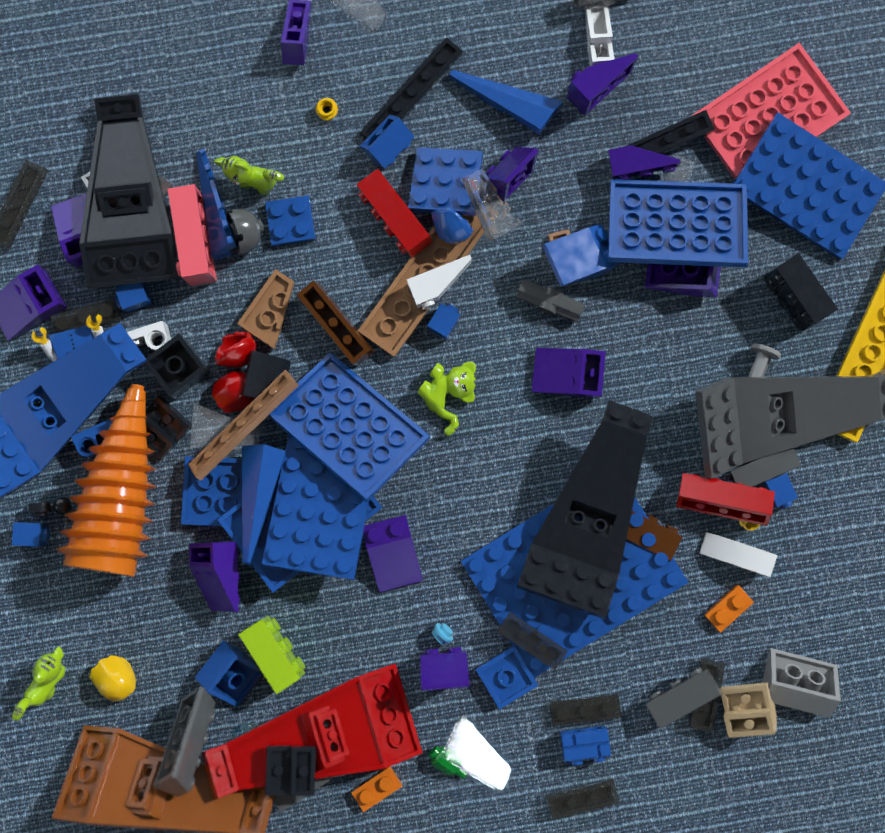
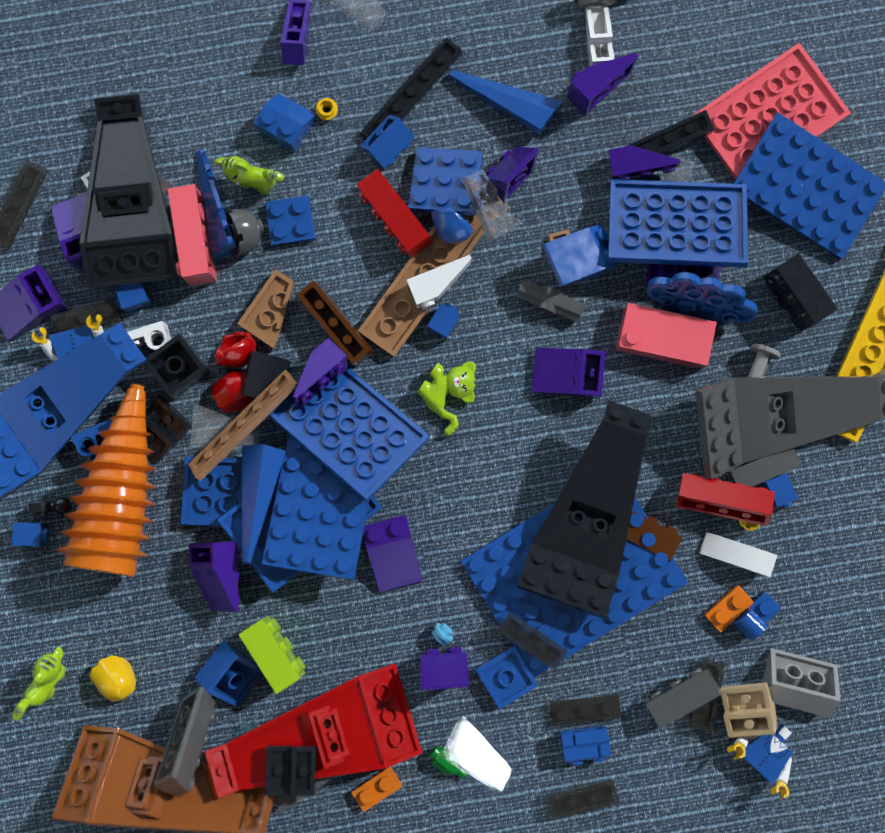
none -> blue slope [254,93,317,152]
none -> dark purple slope [293,338,348,408]
none -> coral brick [615,303,717,369]
none -> blue plate [646,272,758,326]
none -> torso [727,724,792,800]
none -> blue plate [732,591,781,640]

